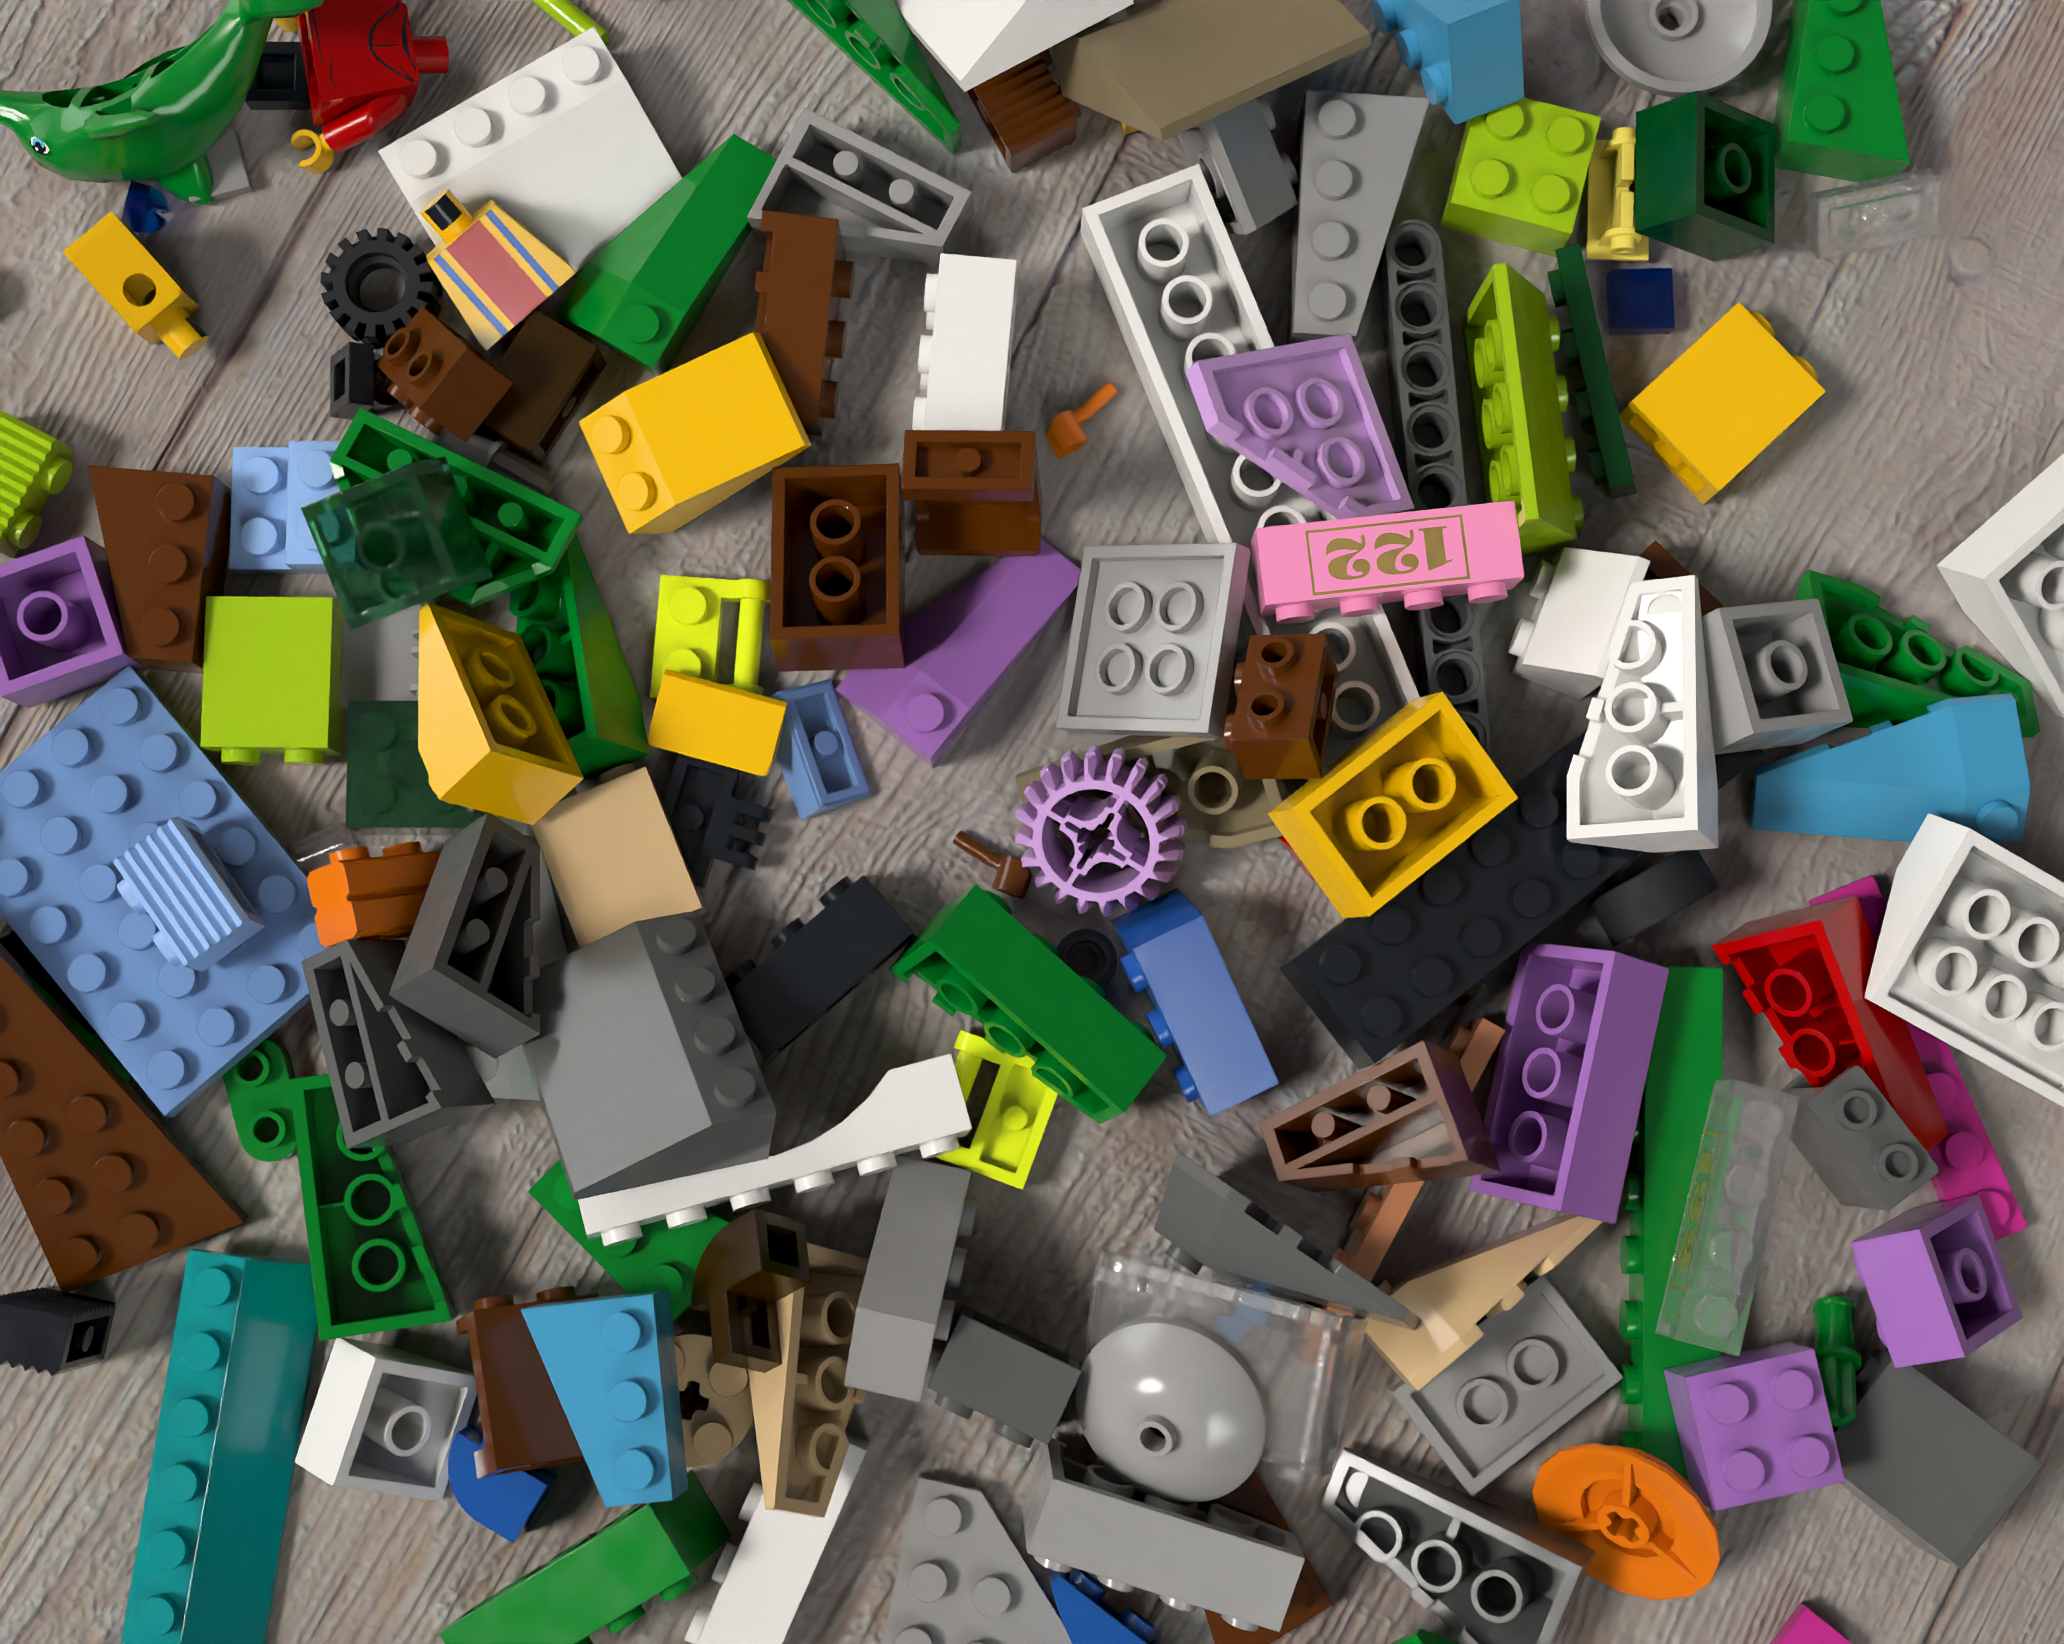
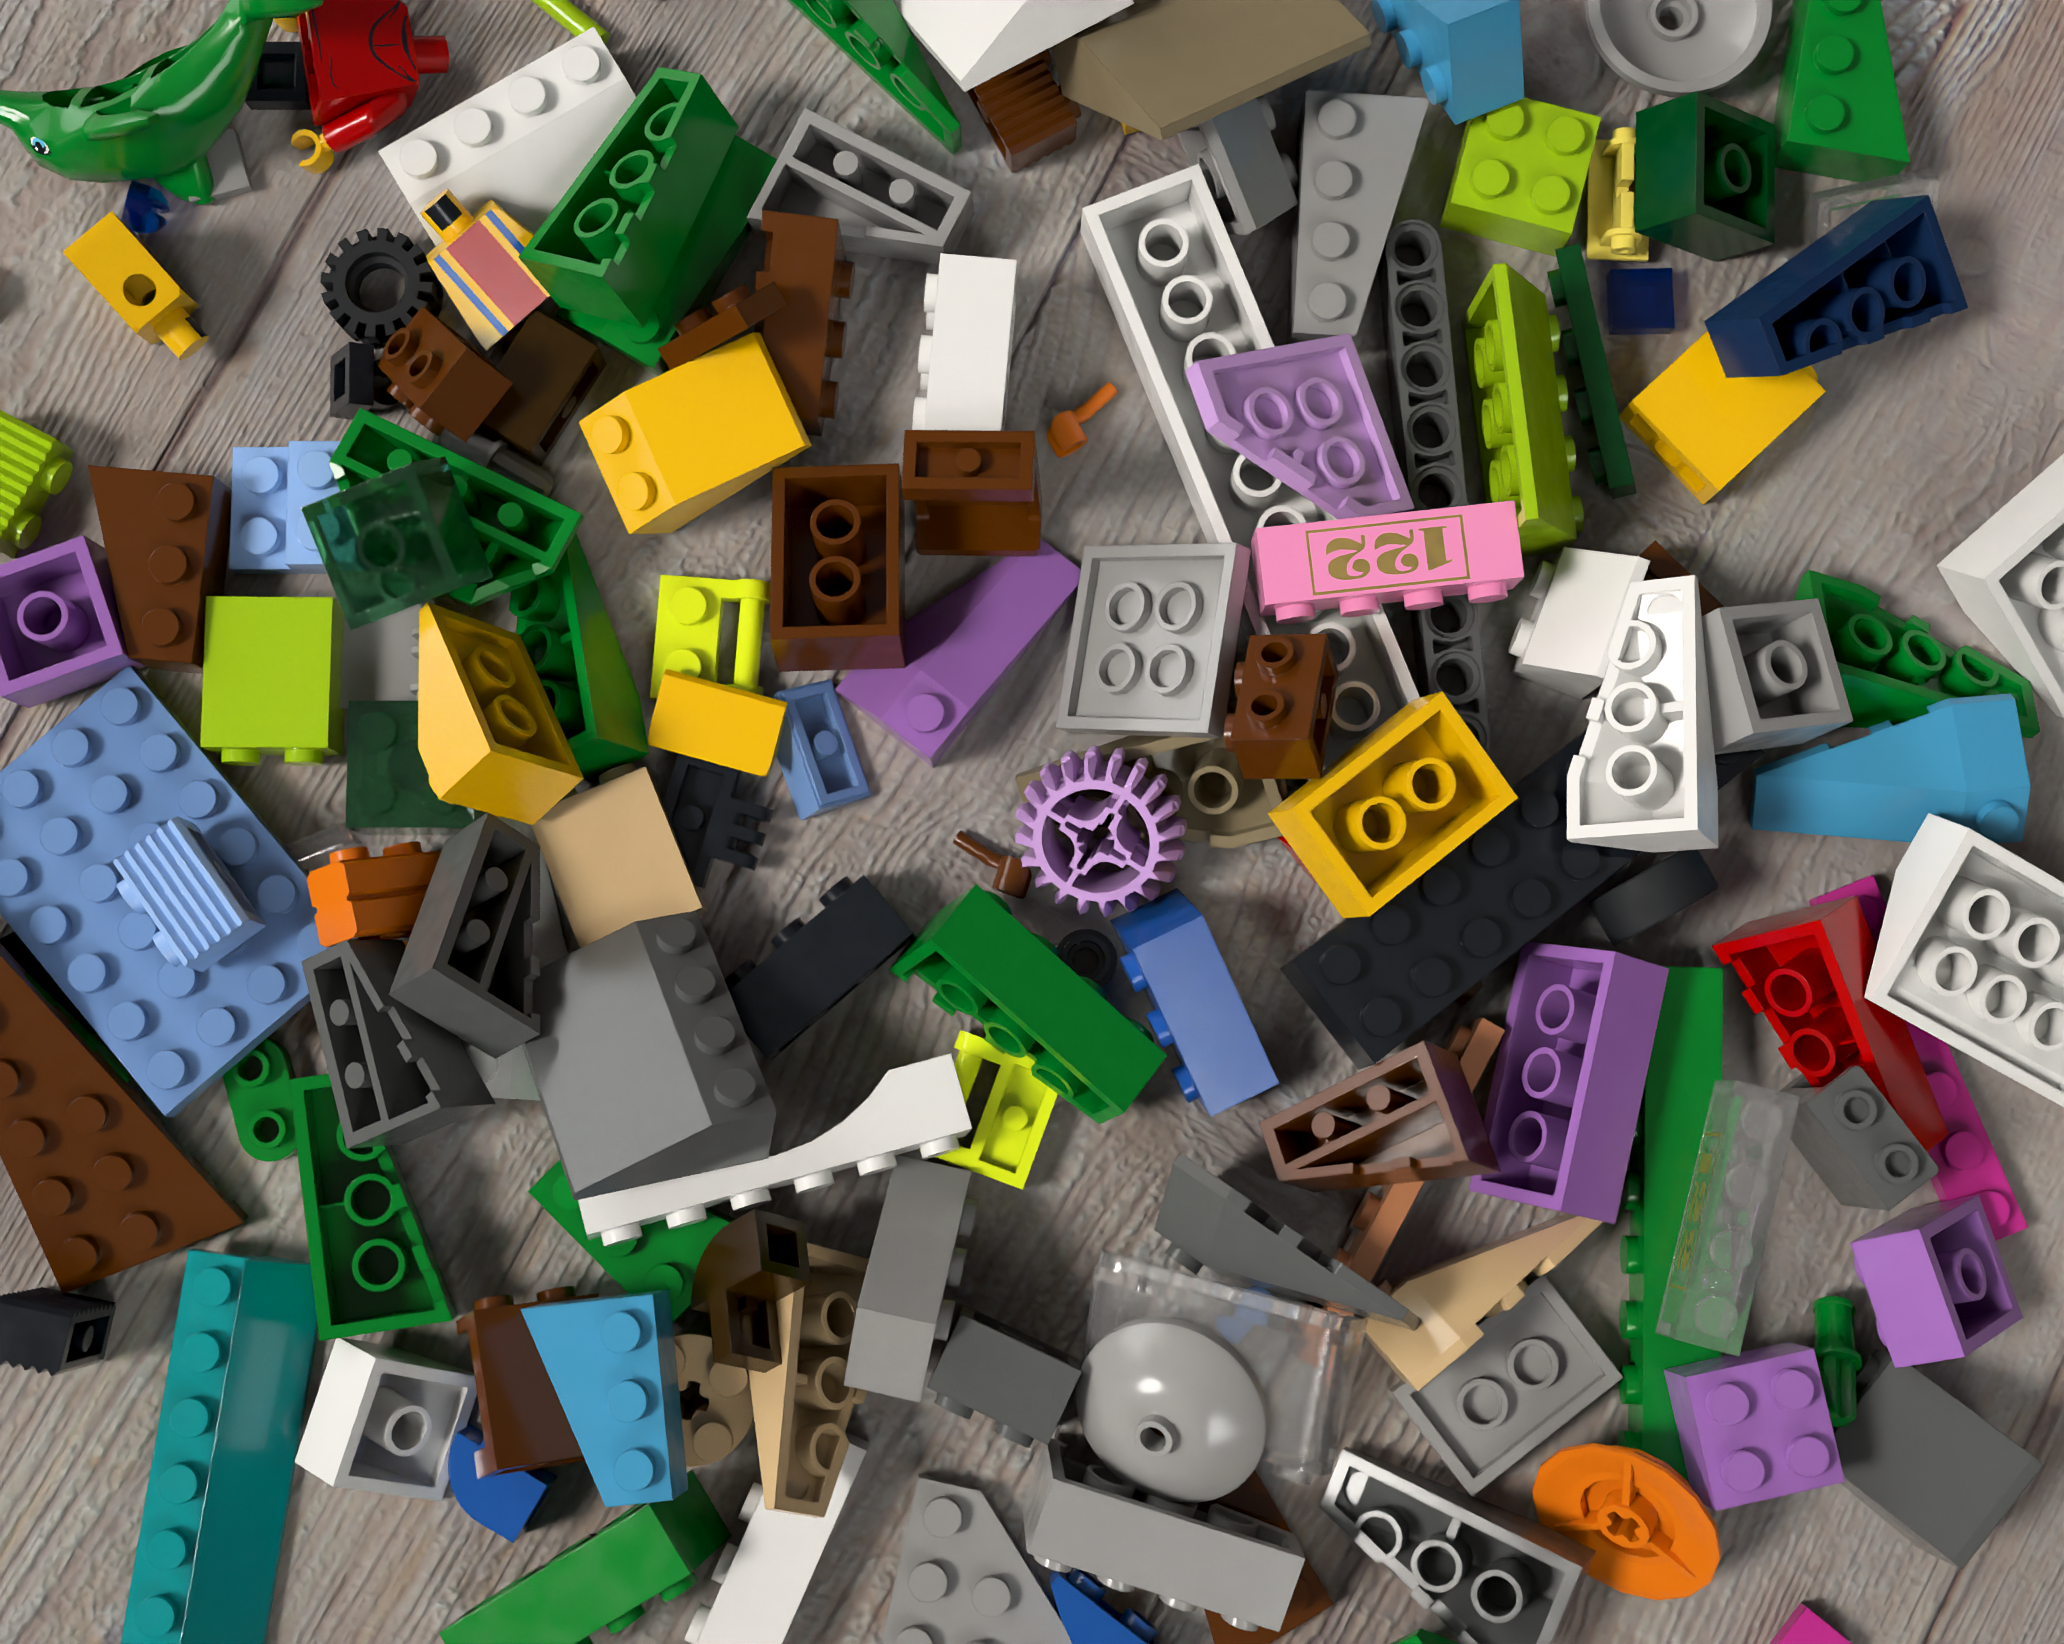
none -> green wedge [518,67,739,328]
none -> reddish brown plate [658,281,787,370]
none -> dark blue wedge [1704,195,1968,378]

